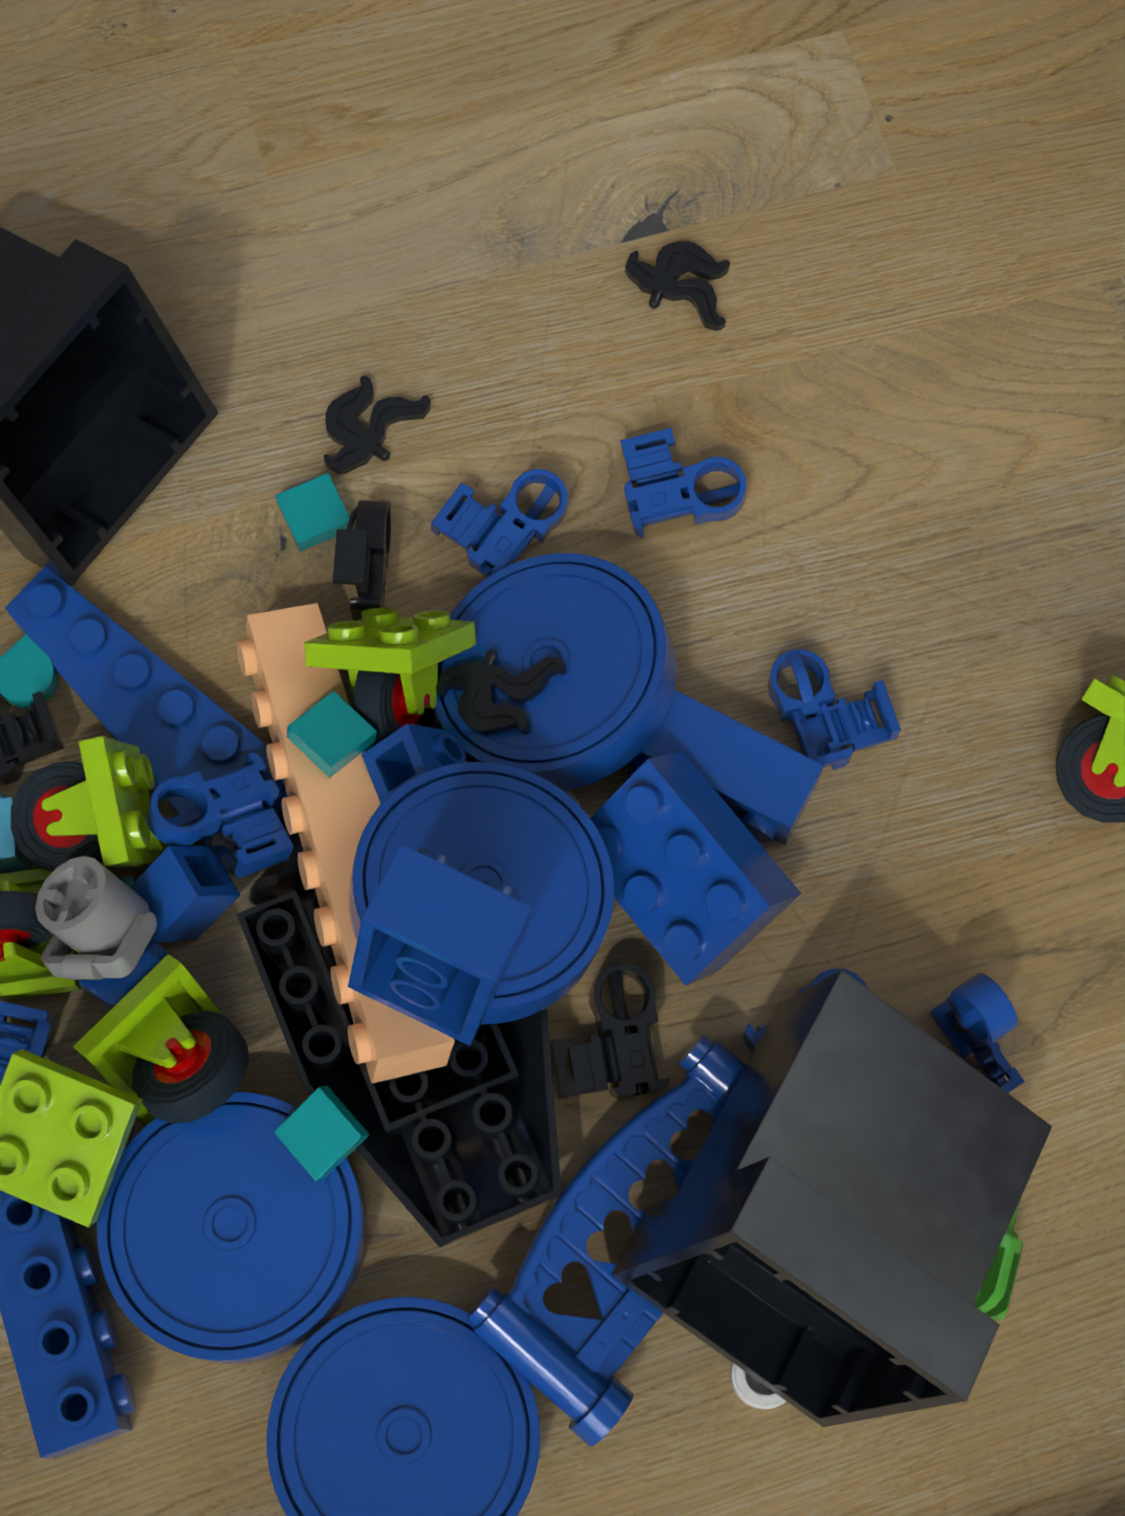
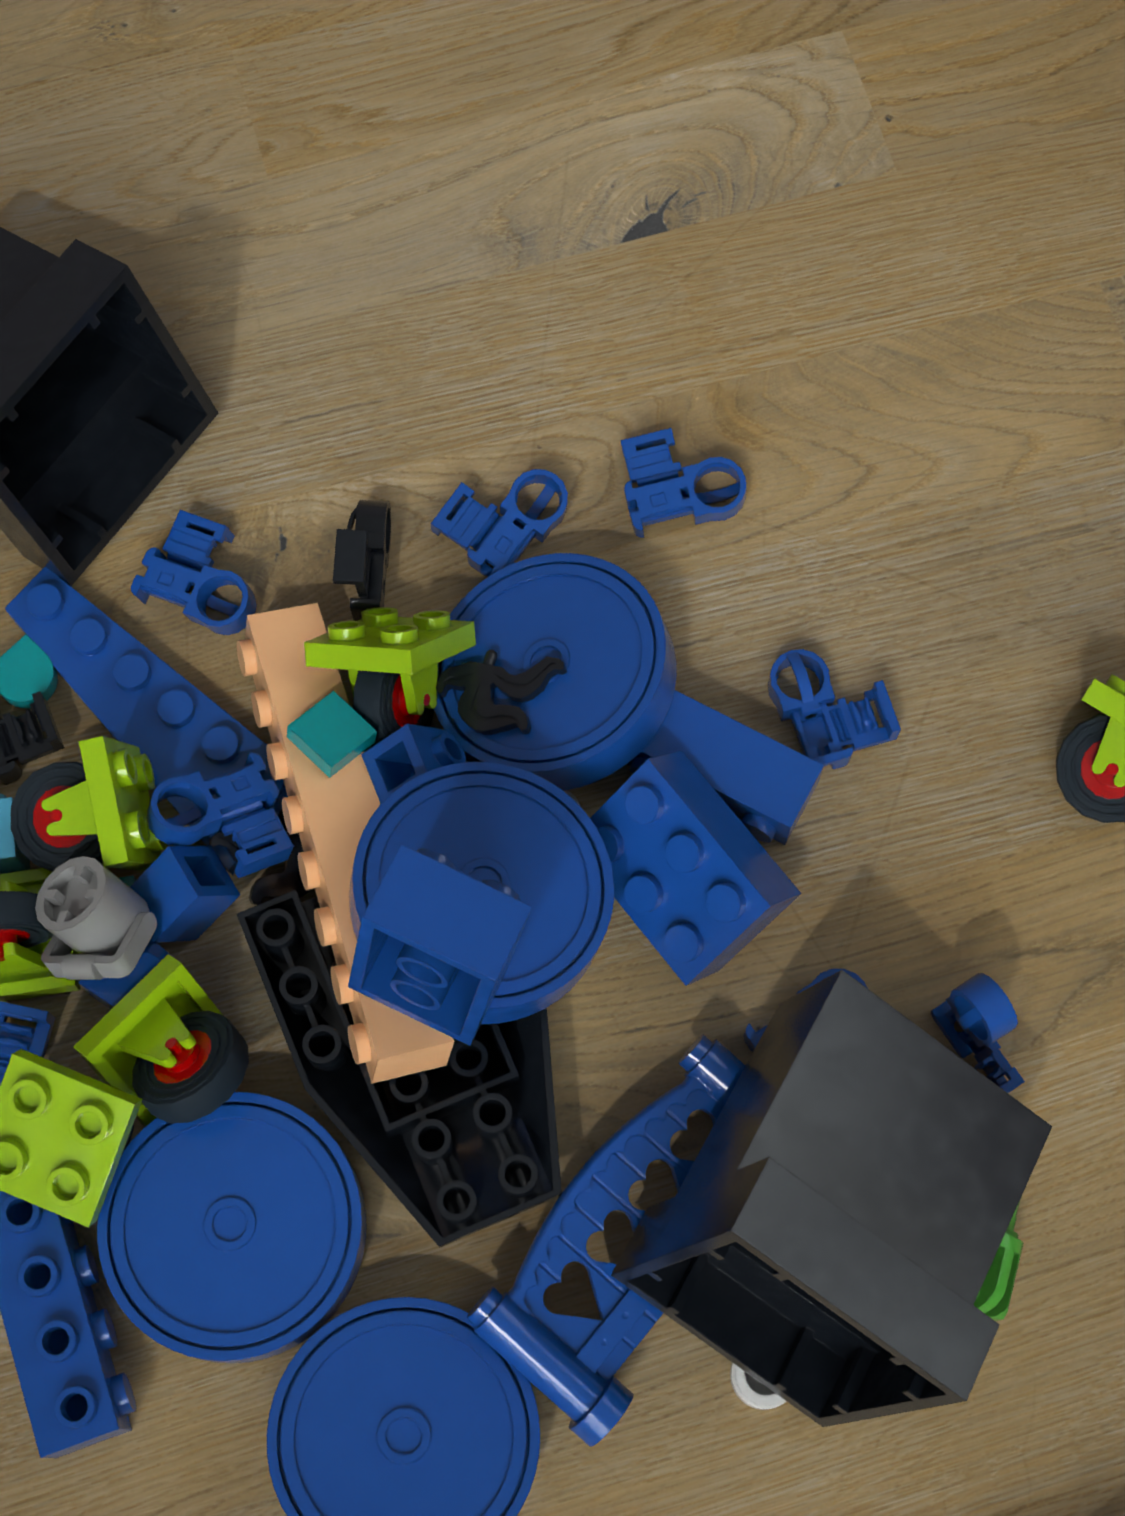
teal tile [274,1086,370,1182] -> none
teal tile [275,473,353,552] -> none
black piece [323,376,431,475] -> none
black piece [550,963,669,1101] -> none
black piece [625,241,730,331] -> none
none -> blue piece [131,510,257,635]

